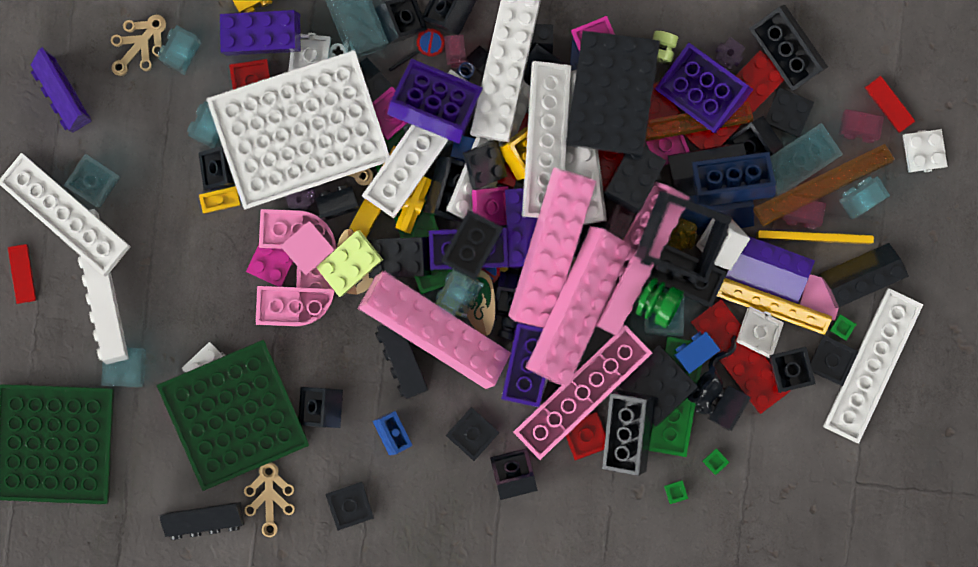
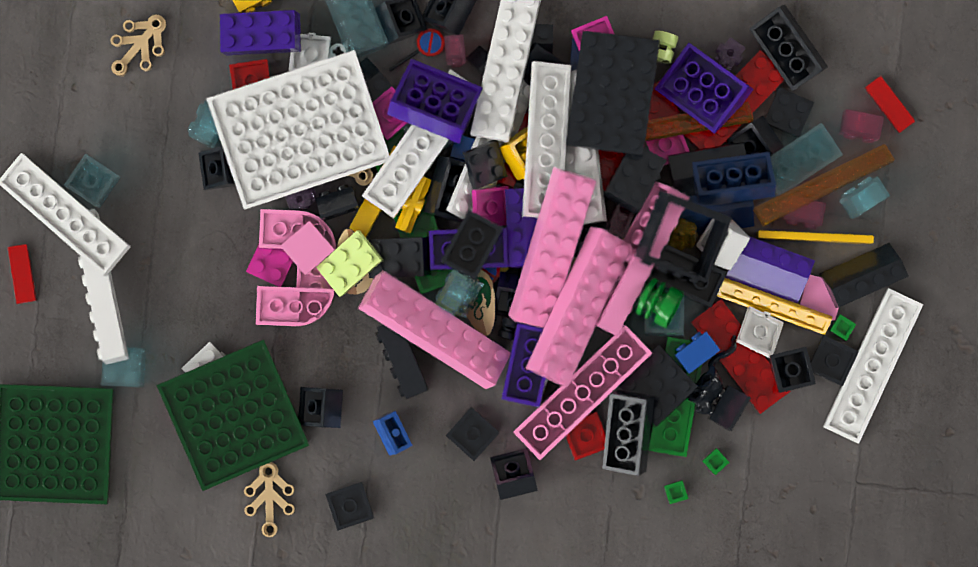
dark purple slope [31,47,92,133] -> none
clear light blue brick [158,25,202,75] -> none
black slope [159,502,244,540] -> none
yellow plate [199,186,241,214] -> none
dark blue piece [456,62,474,81] -> none
white plate [903,129,948,173] -> none

